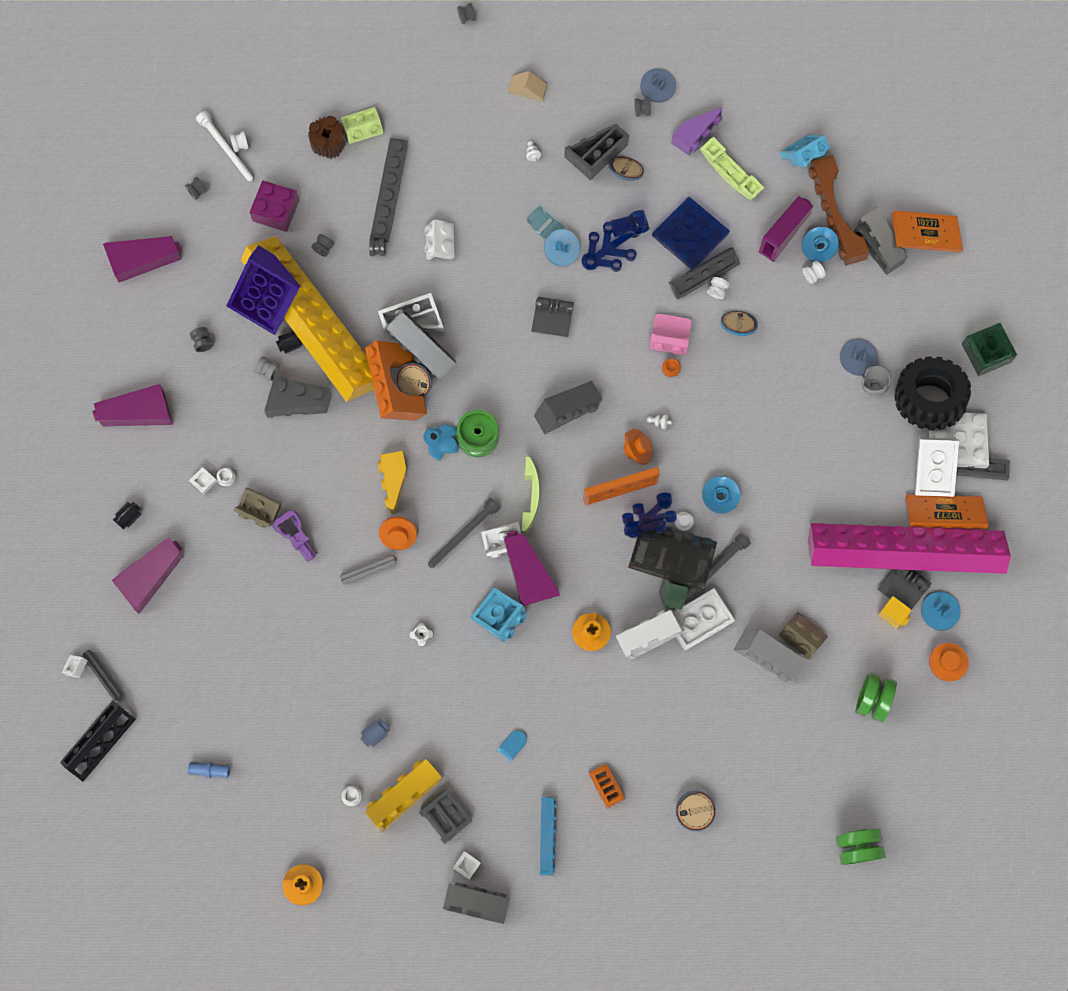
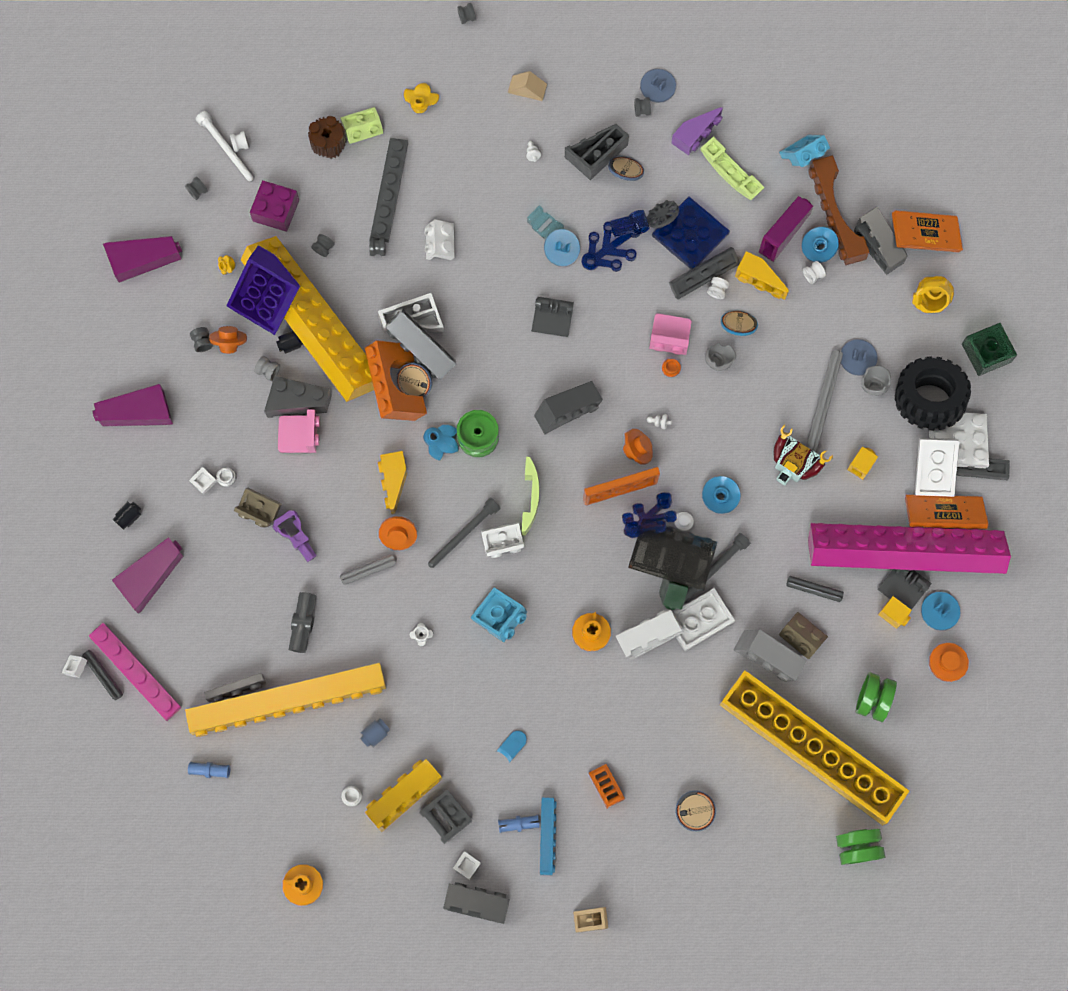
black fence [60,701,136,782] -> none
magenta slope [503,530,560,606] -> none
none -> dark pink plate [89,623,182,721]
none -> yellow brick [185,663,386,737]
none -> dark grey plate [204,673,266,703]
none -> orange piece [209,326,247,354]
none -> yellow plate [218,255,235,275]
none -> bright pink bracket [278,410,320,453]
none -> dark grey piece [288,592,317,653]
none -> yellow plate [404,83,439,113]
none -> medium blue pin [498,815,539,833]
none -> tan slope [573,907,608,933]
none -> dark grey wheel [646,200,679,228]
none -> light grey hair [705,343,736,371]
none -> yellow brick [720,670,909,826]
none -> yellow slope [735,251,789,300]
none -> torso [774,424,833,485]
none -> dark grey axle [786,576,844,602]
none -> light grey axle [806,350,843,453]
none -> yellow brick [847,446,879,480]
none -> yellow helmet [912,276,954,313]

